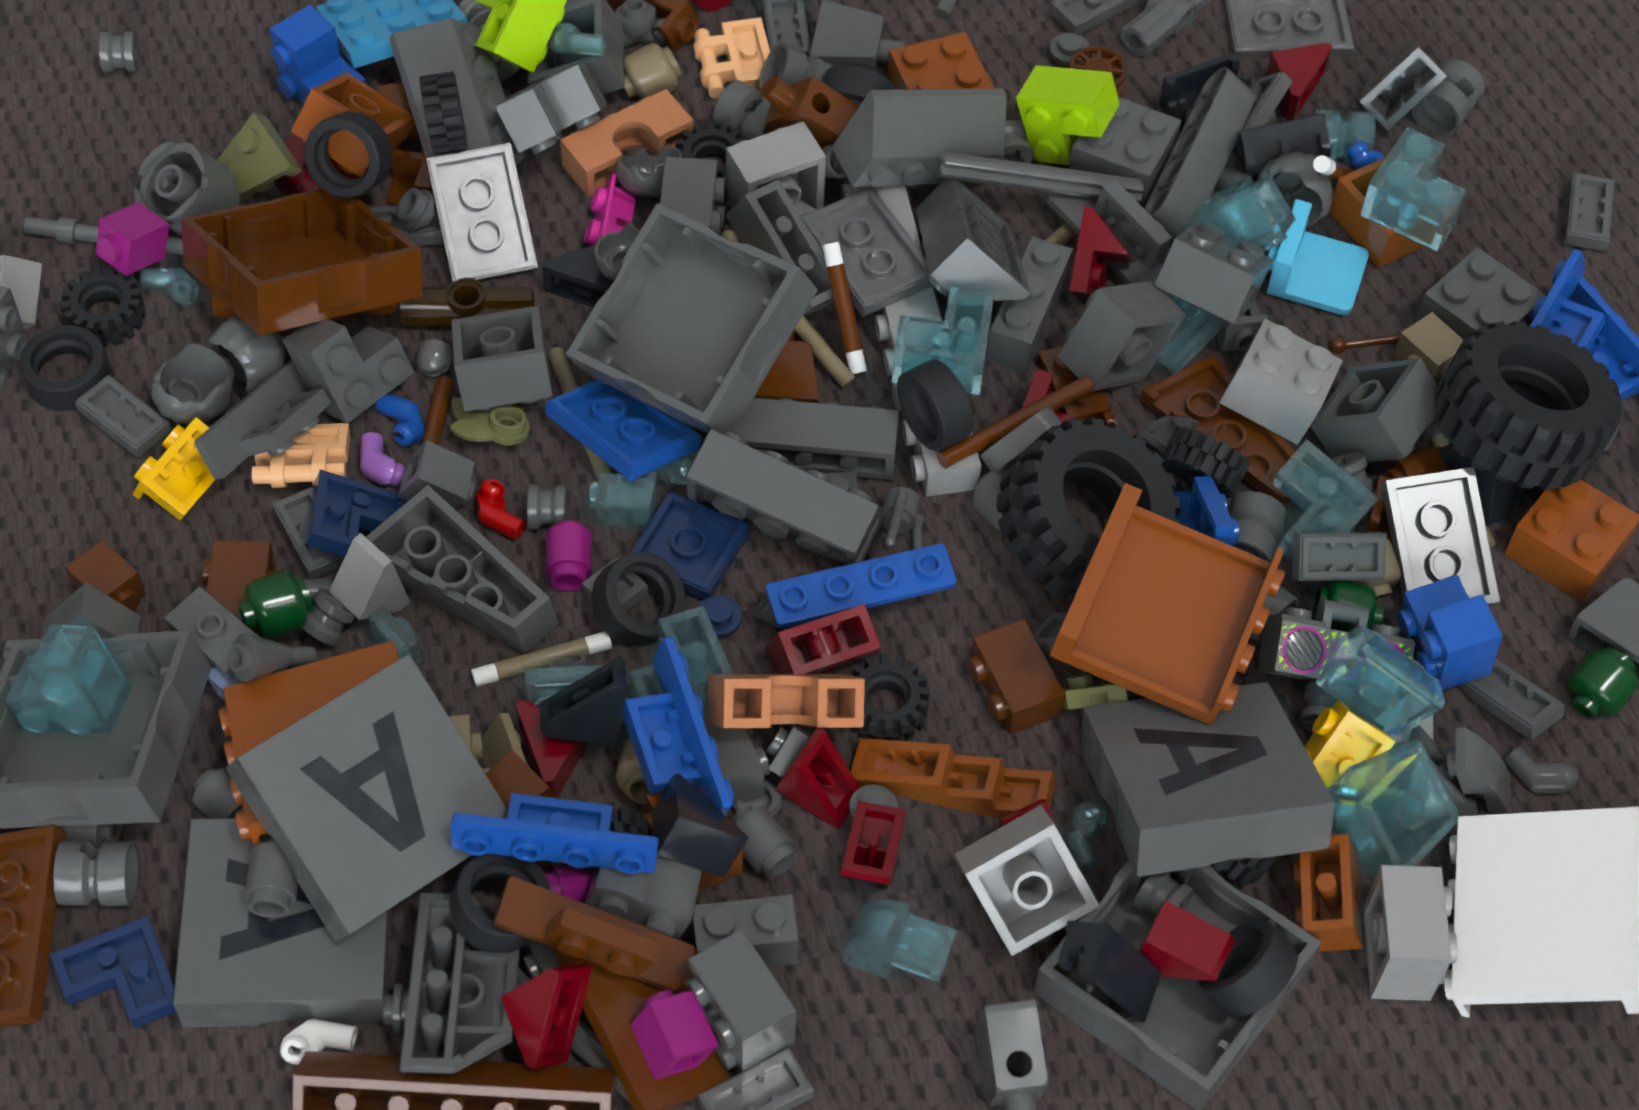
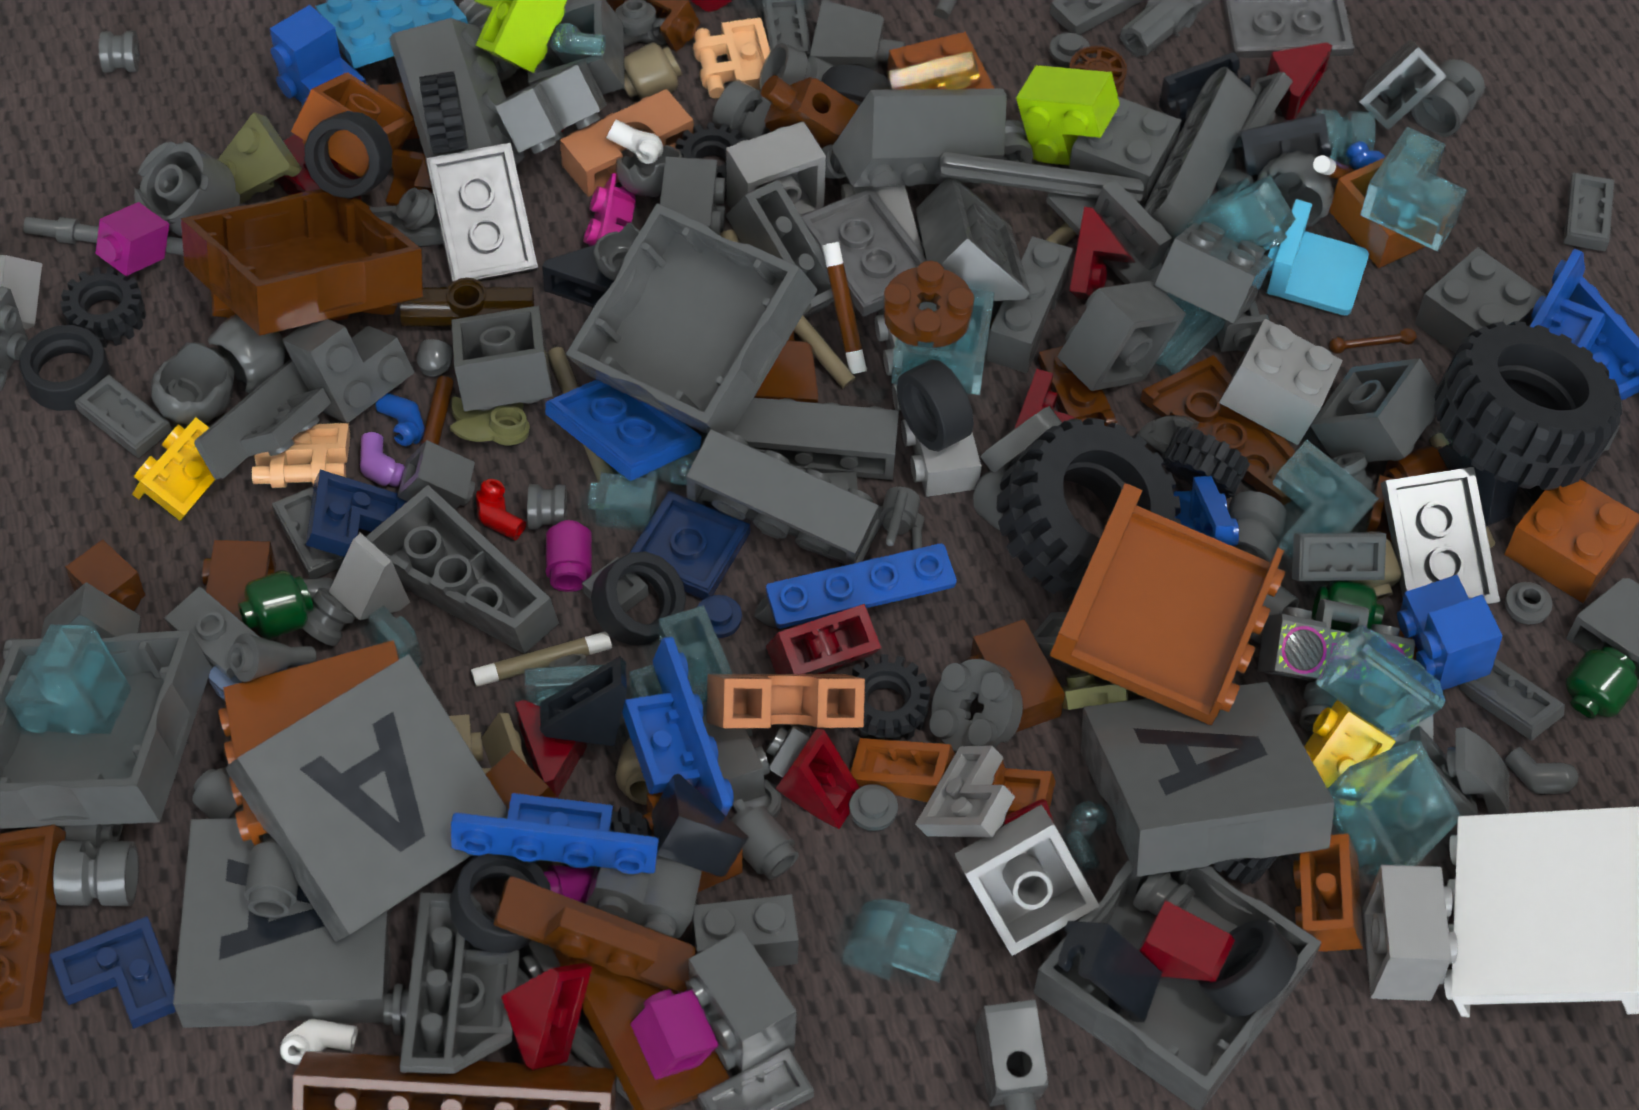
clear light blue arm [141,268,199,305] -> none
dark red slope [840,801,906,885] -> none
reddish brown bar [937,375,1095,468] -> none
dark tan brick [1393,312,1463,385] -> none
none -> white arm [606,119,663,164]
none -> reddish brown plate [883,261,975,348]
none -> clear yellow plate [888,51,980,90]
none -> light grey plate [915,746,1015,837]
none -> dark grey plate [929,659,1023,752]
none -> dark grey plate [1505,582,1553,625]

